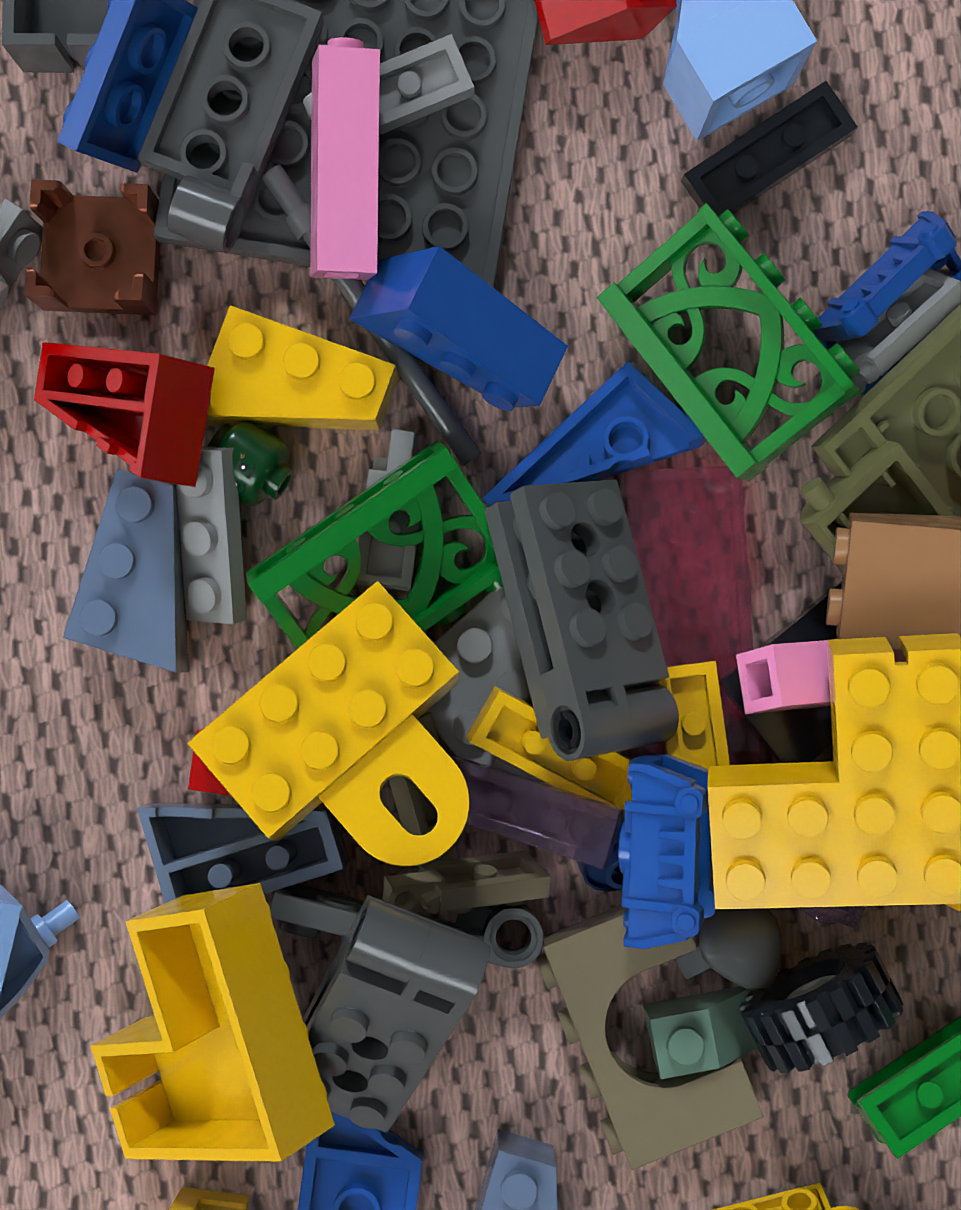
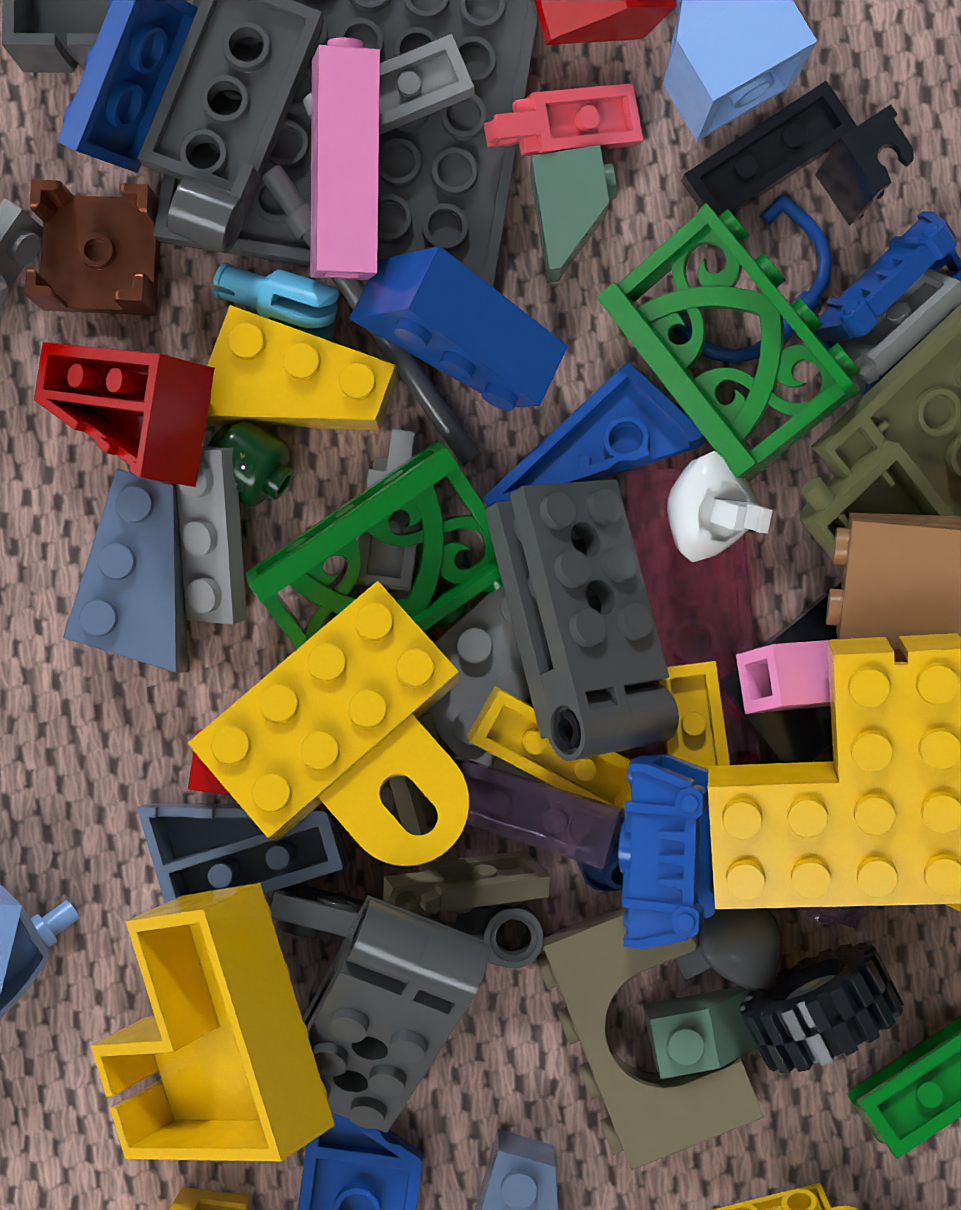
none -> medium azure arm [212,262,340,342]
none -> coral hinge [483,83,644,156]
none -> sand green slope [530,145,617,283]
none -> white piece [667,451,773,562]
none -> blue piece [672,195,833,364]
none -> black hinge [815,104,914,226]

